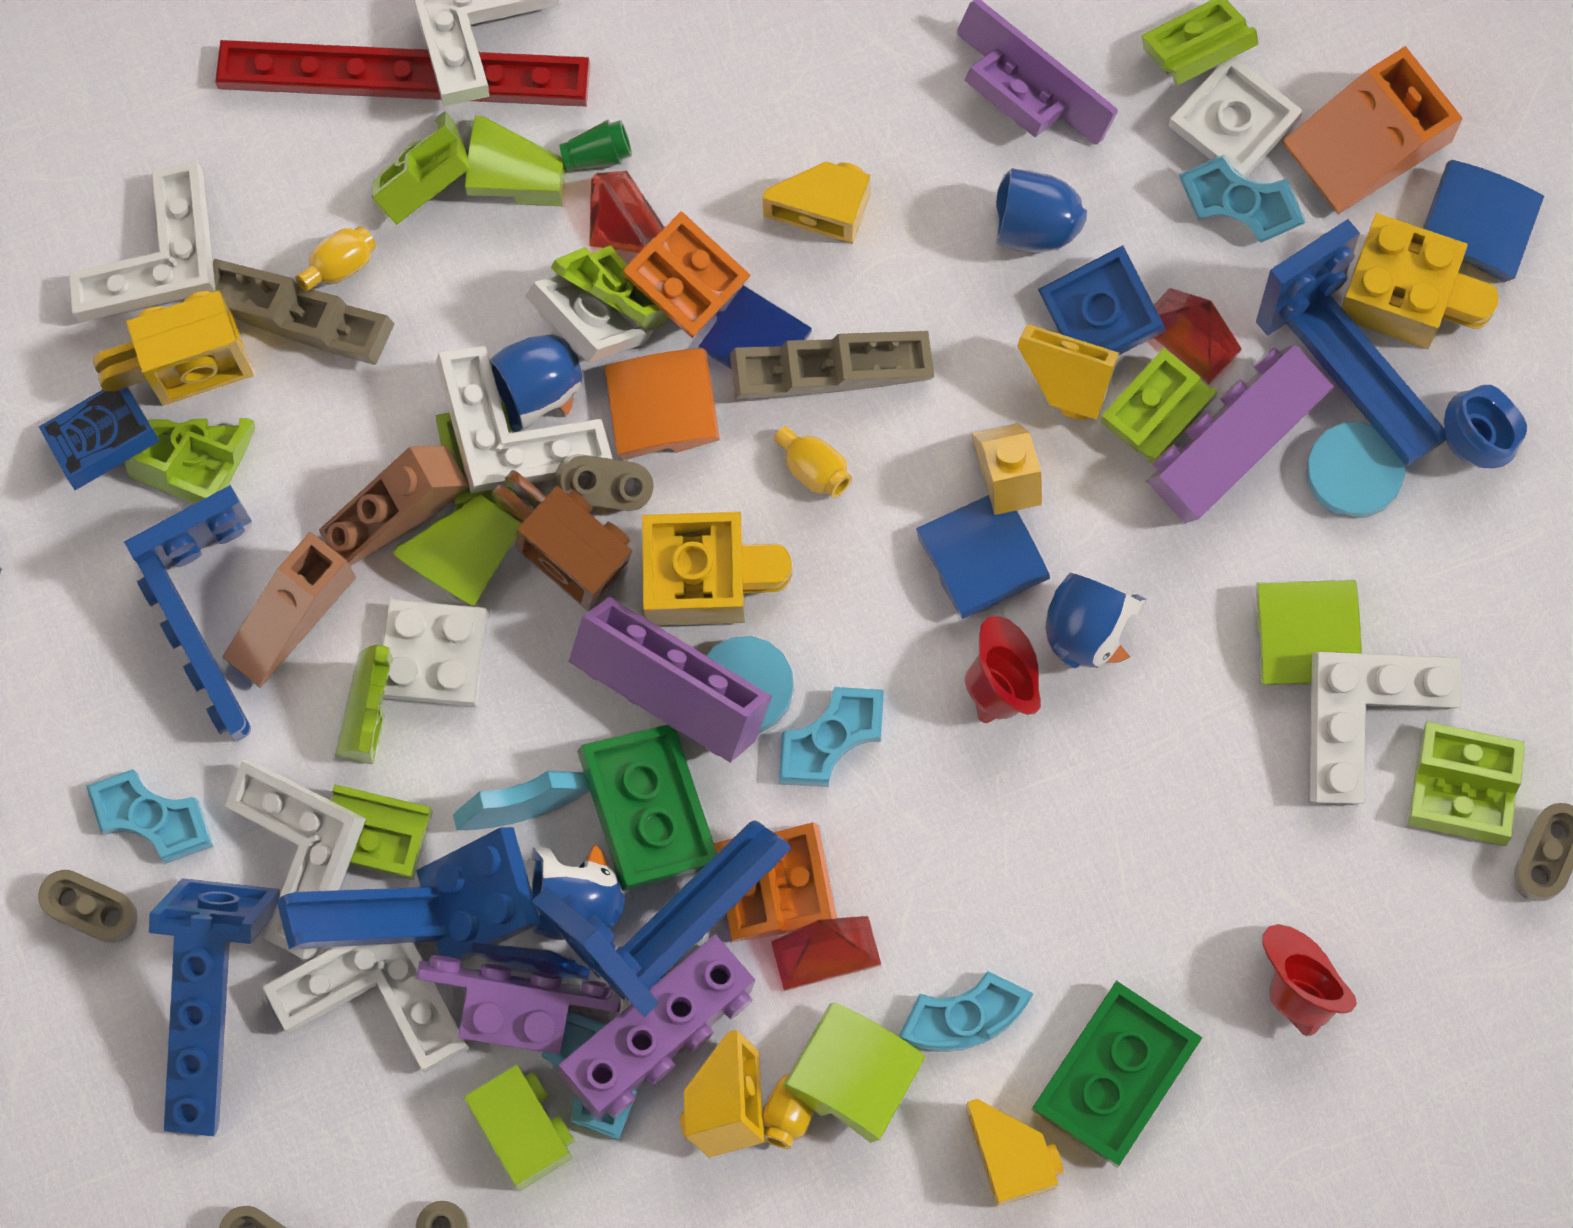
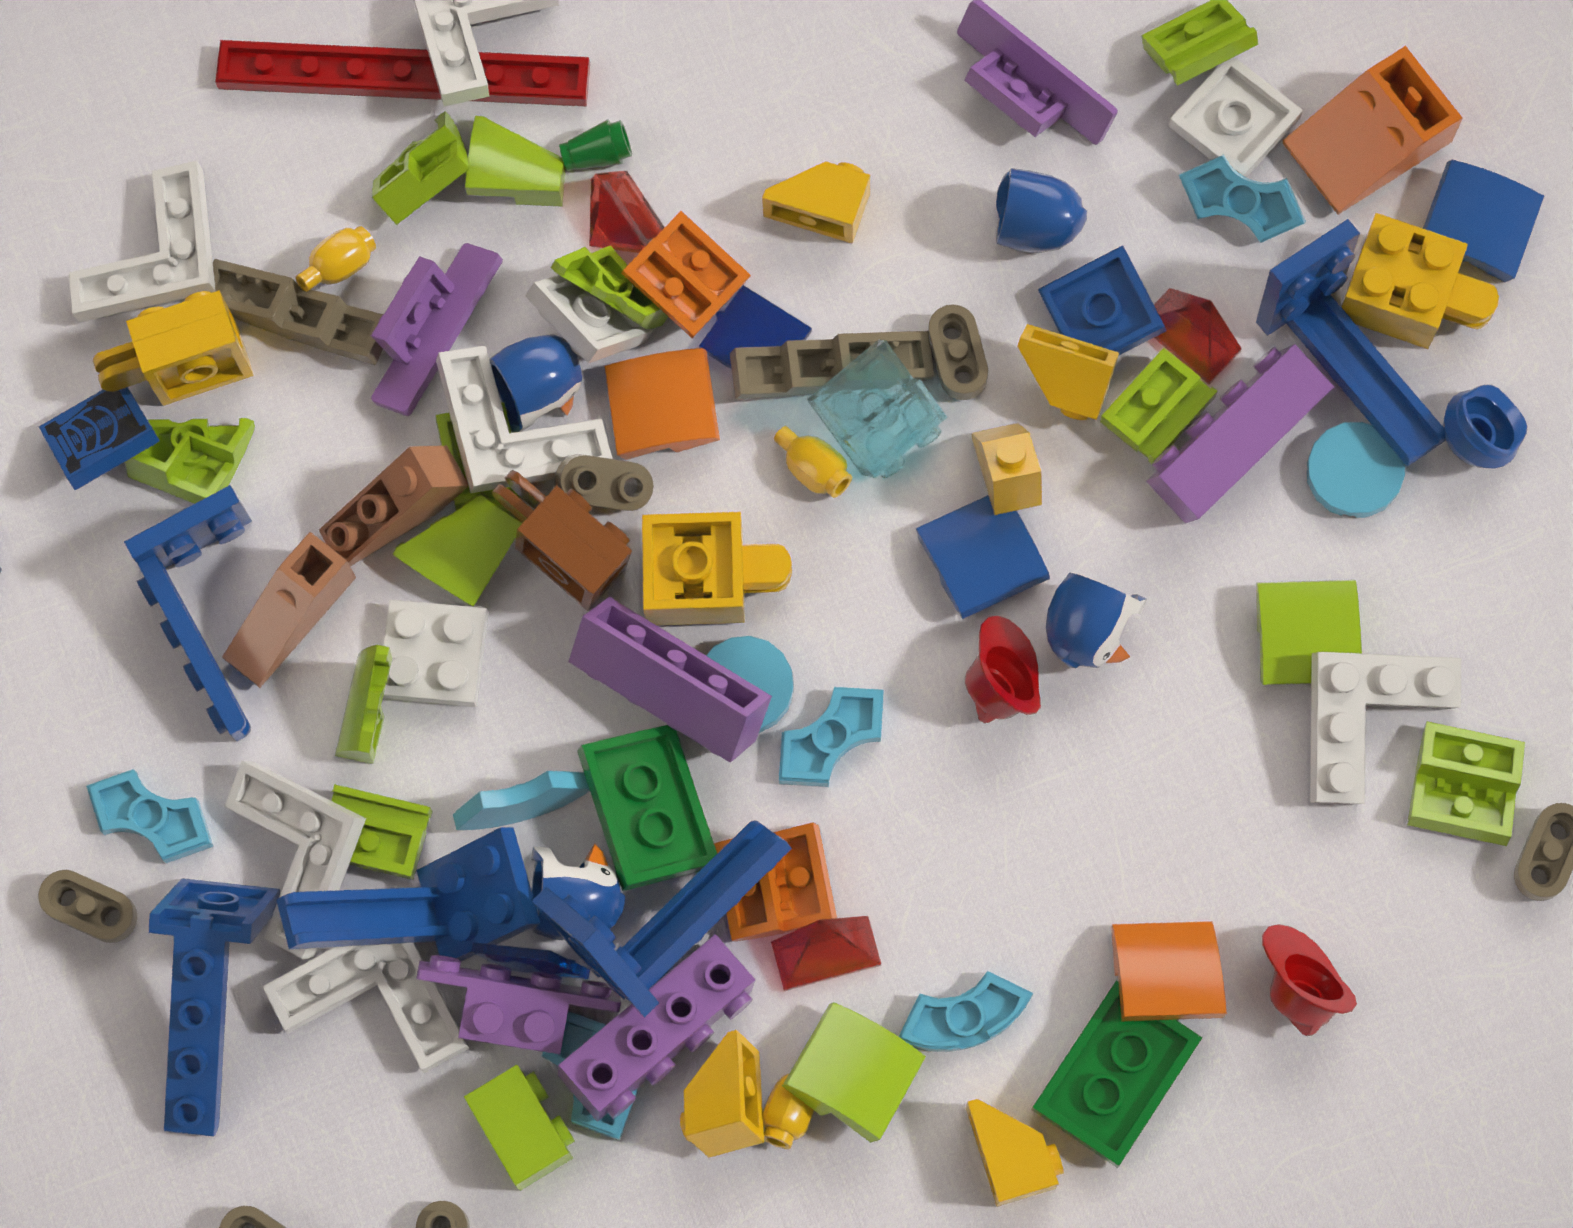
none -> medium lavender bracket [371,243,503,416]
none -> clear light blue plate [807,339,947,479]
none -> dark tan plate [928,304,988,400]
none -> orange slope [1111,921,1227,1021]

